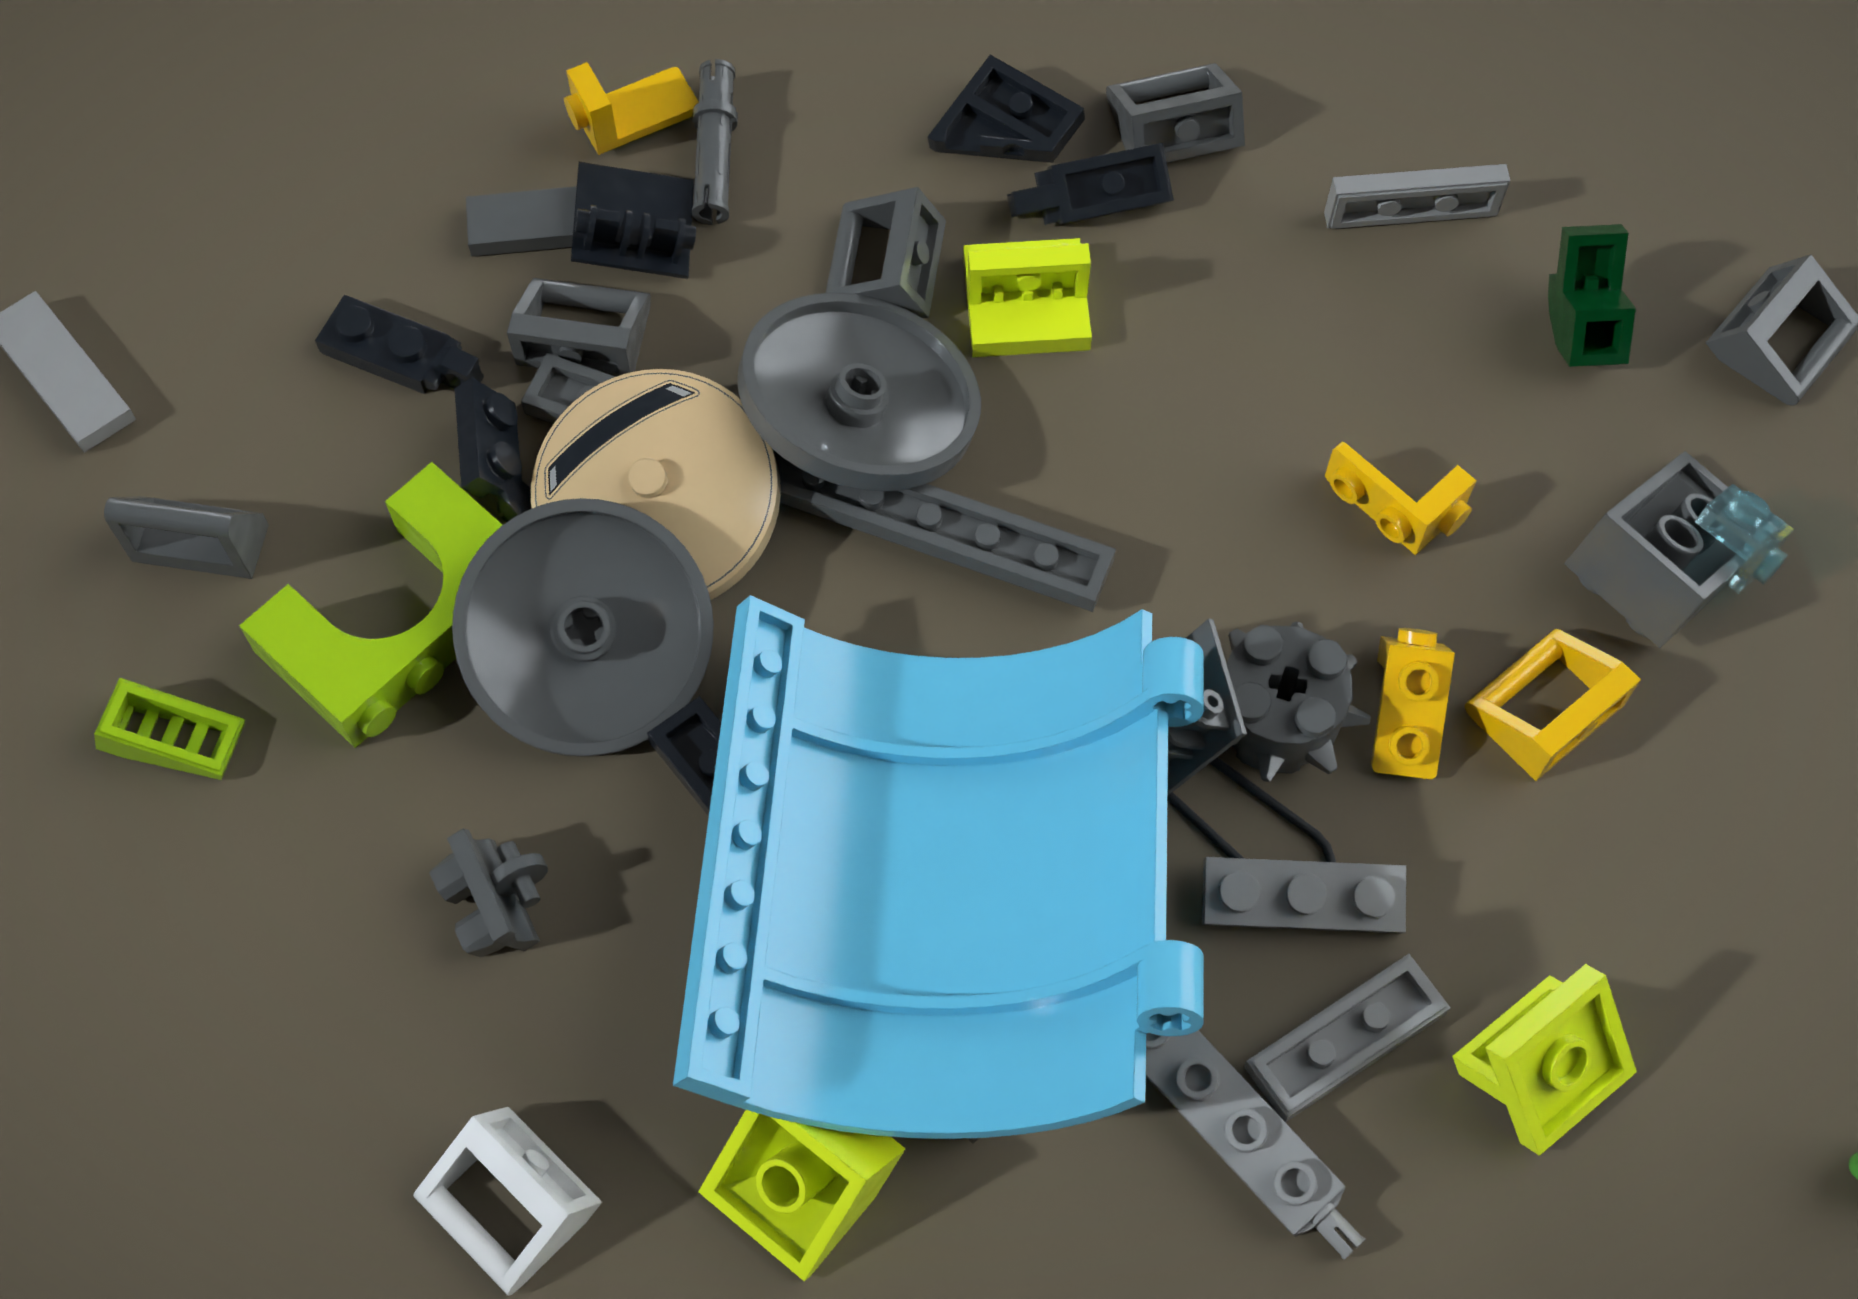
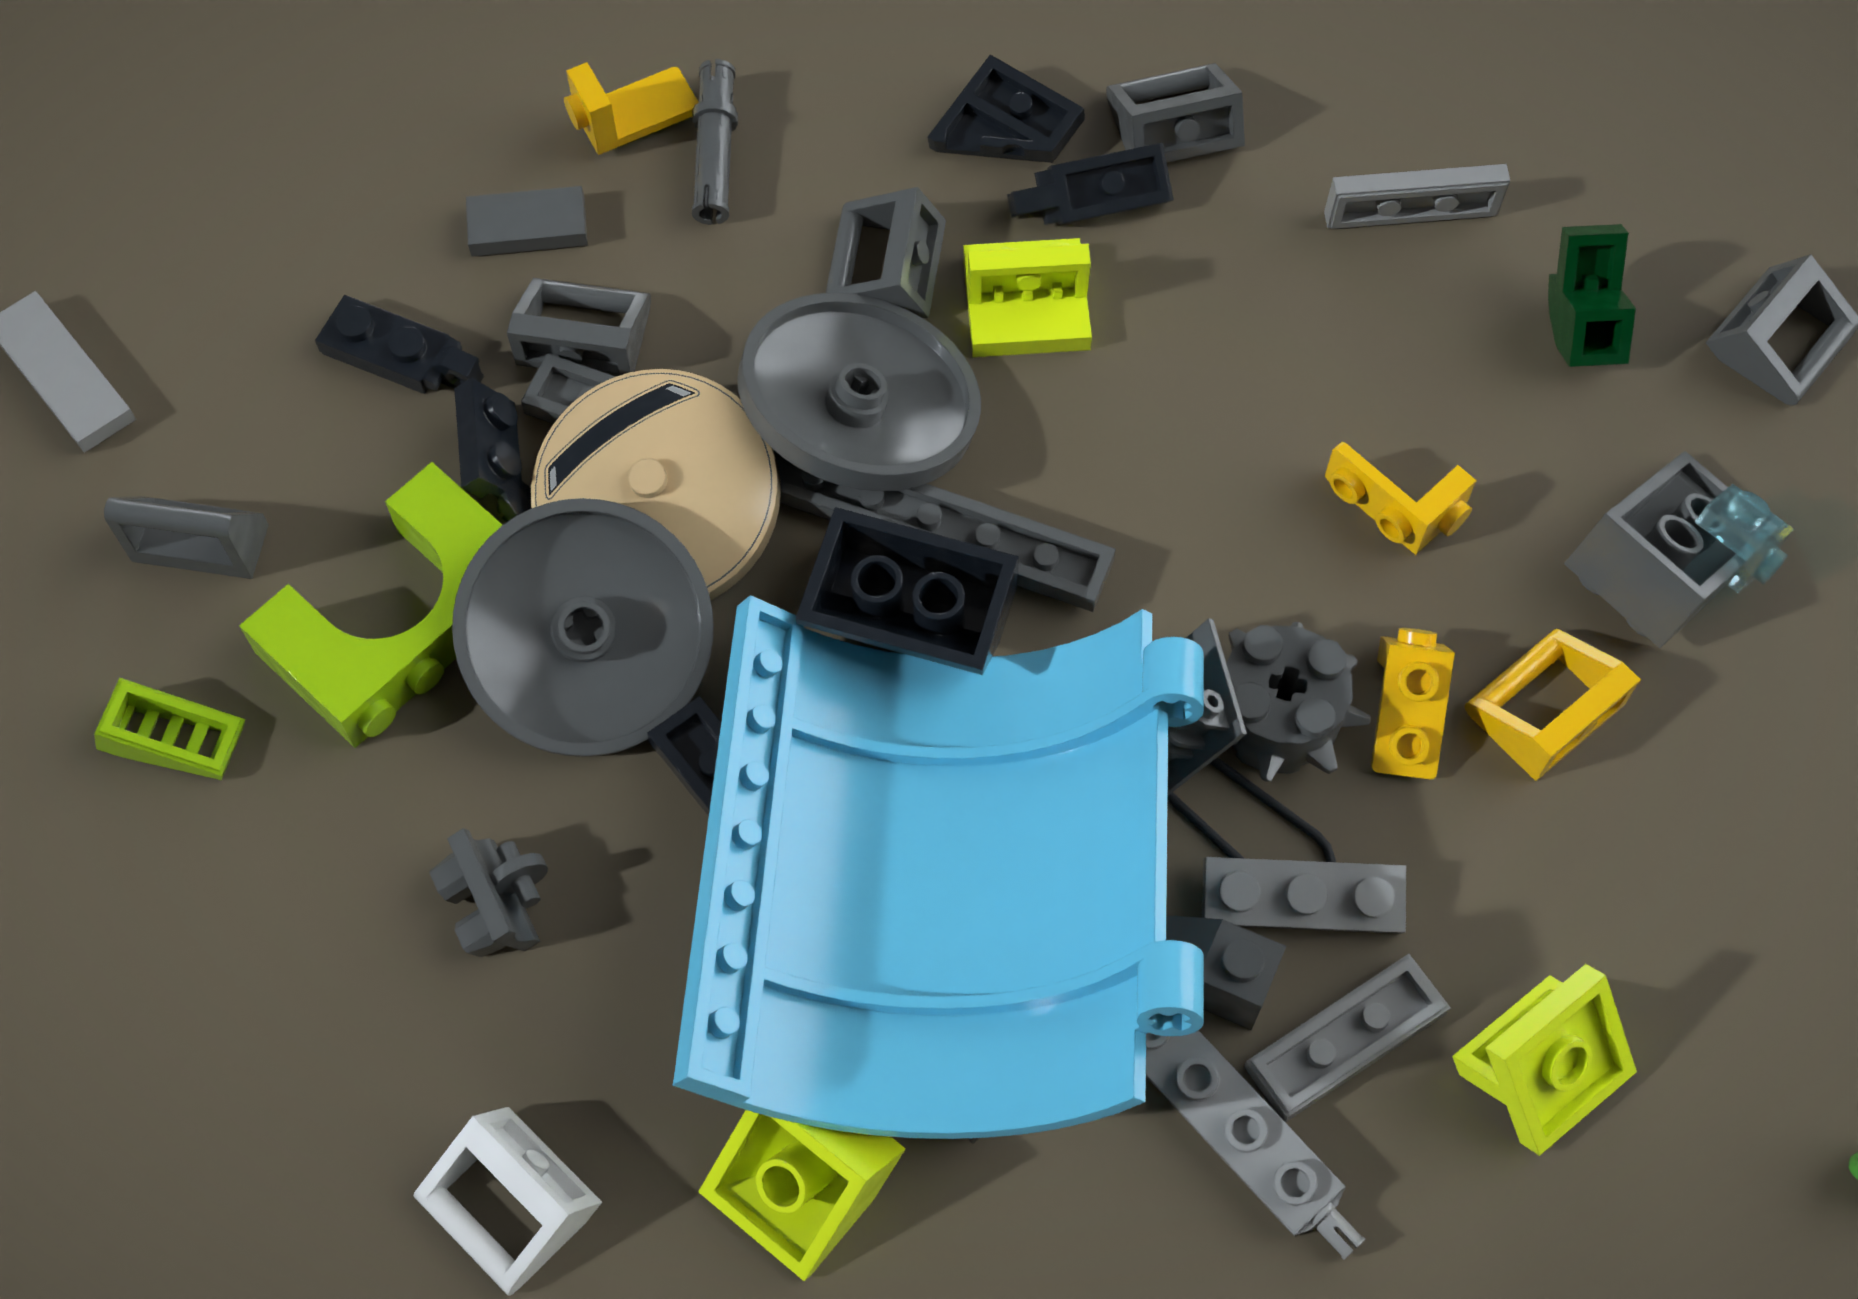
black hinge [571,161,696,279] -> none
none -> black slope [796,507,1019,675]
none -> dark grey slope [1166,915,1286,1030]

